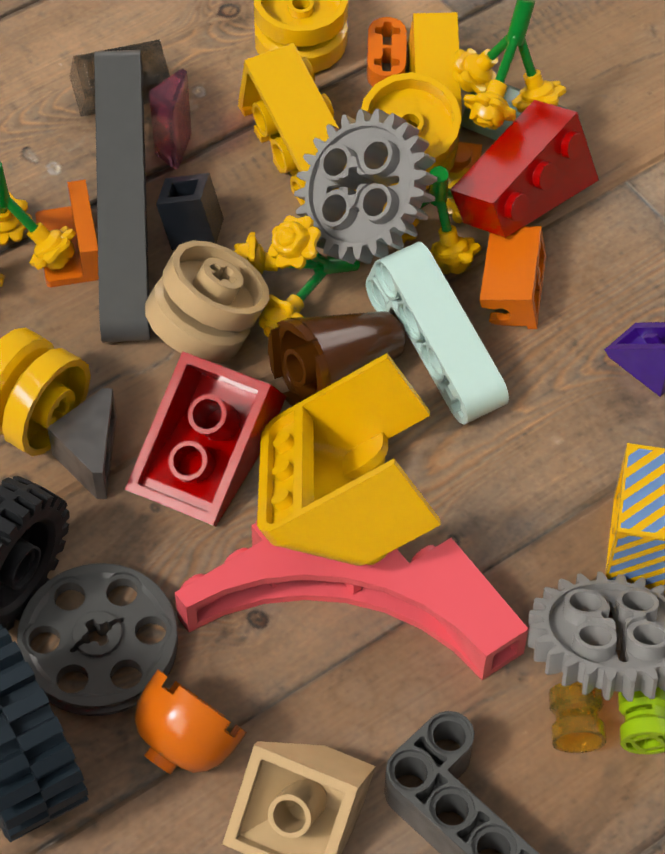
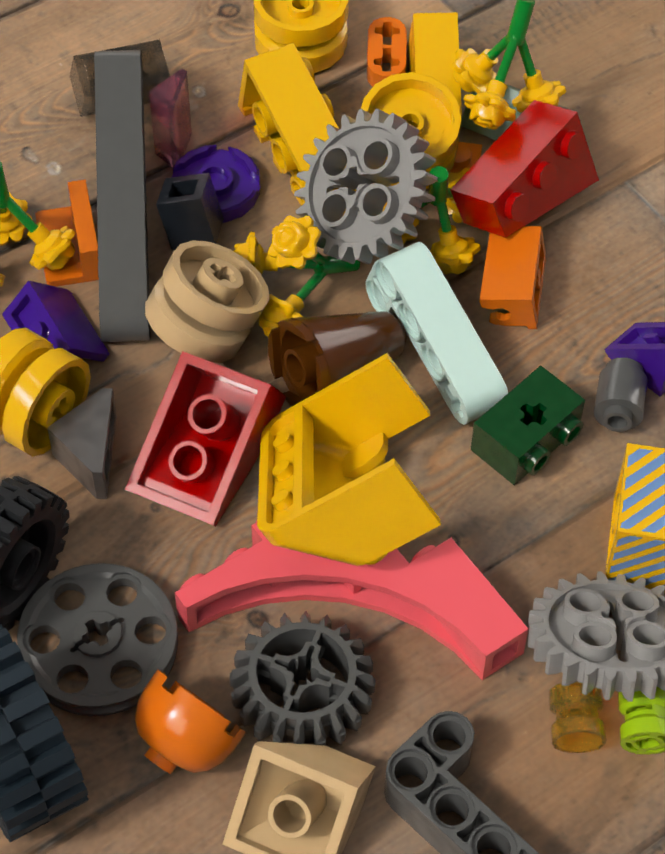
none -> dark purple panel [2,281,109,362]
none -> dark purple tile [172,145,260,223]
none -> dark grey gear [230,611,376,746]
none -> dark green brick [471,365,585,486]
none -> dark grey brick [594,358,648,432]

